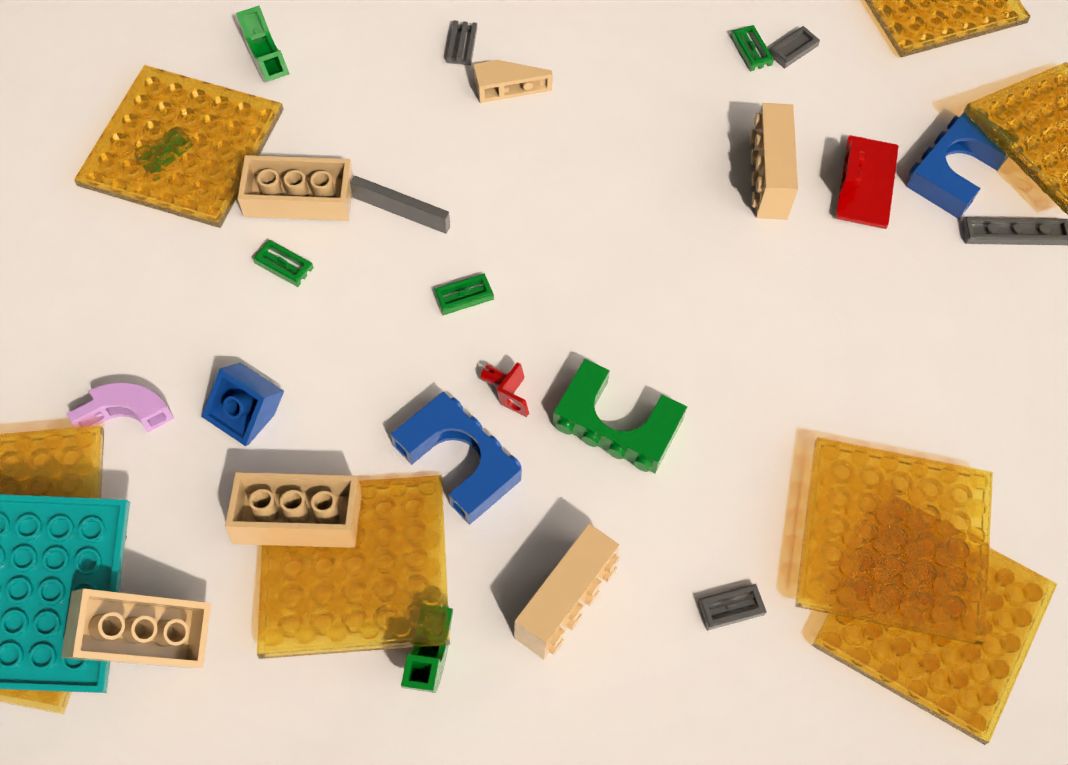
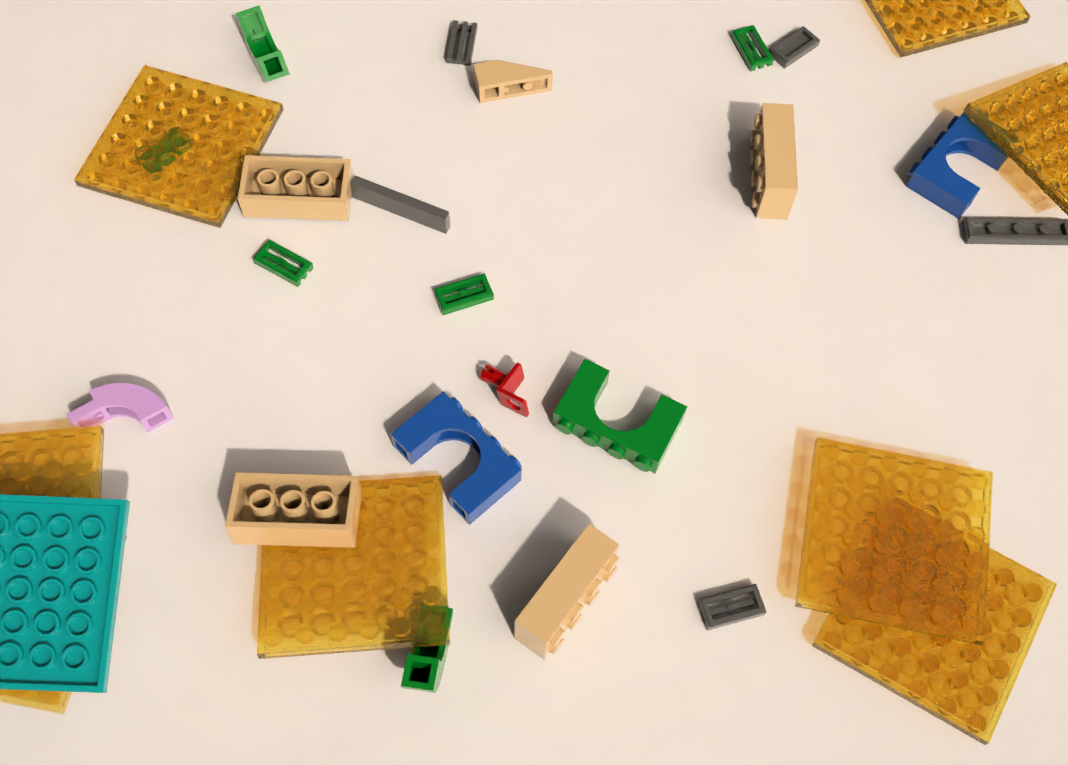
tan brick [61,589,211,668] -> none
blue slope [201,362,284,446] -> none
red bracket [836,135,899,229] -> none

